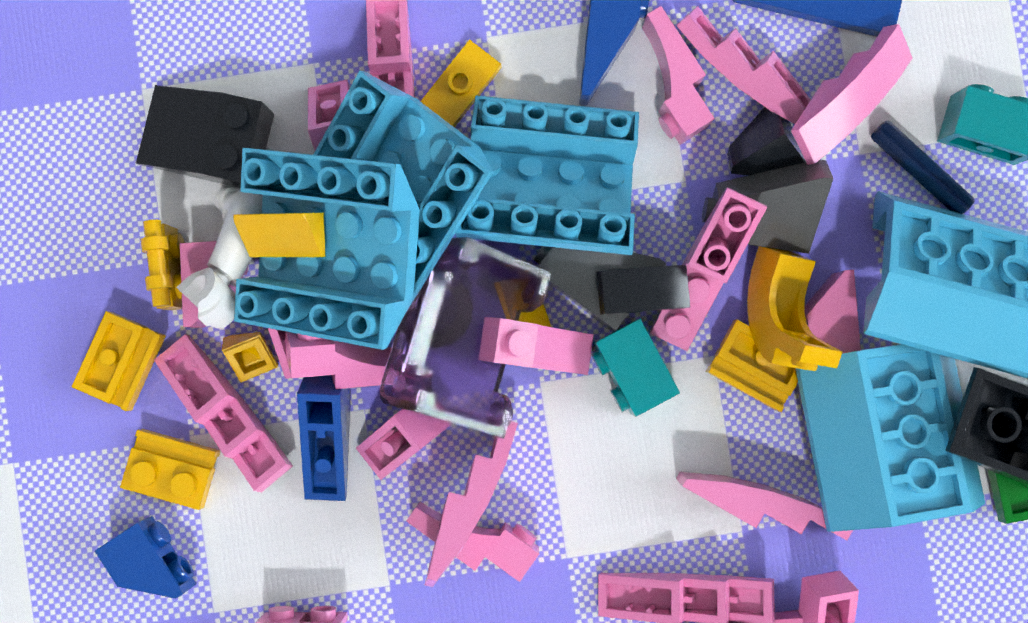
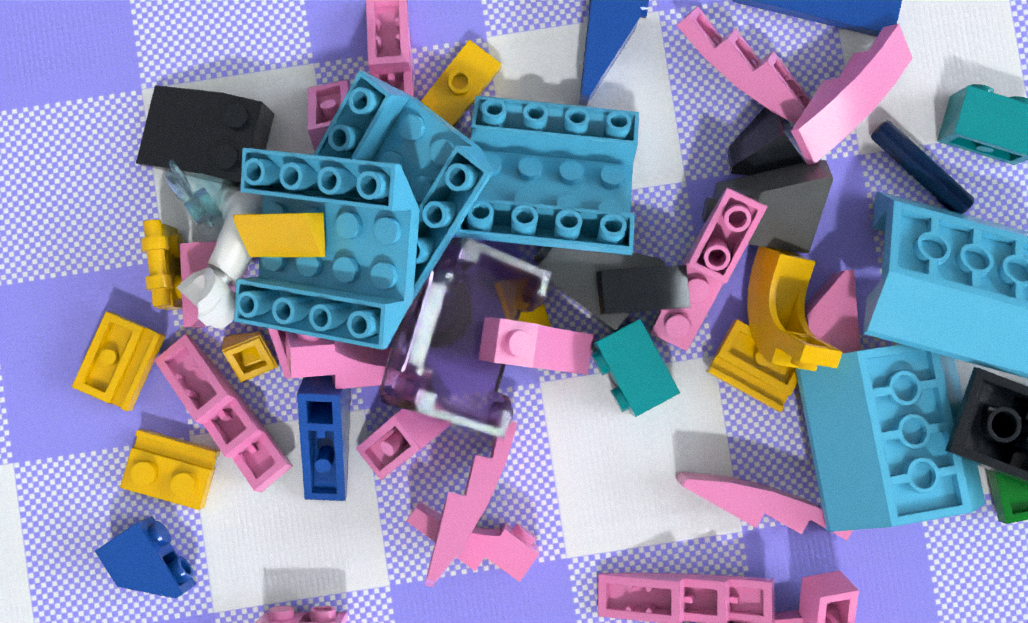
bright pink slope [642,6,715,145] -> none
none -> clear light blue plate [165,159,222,228]

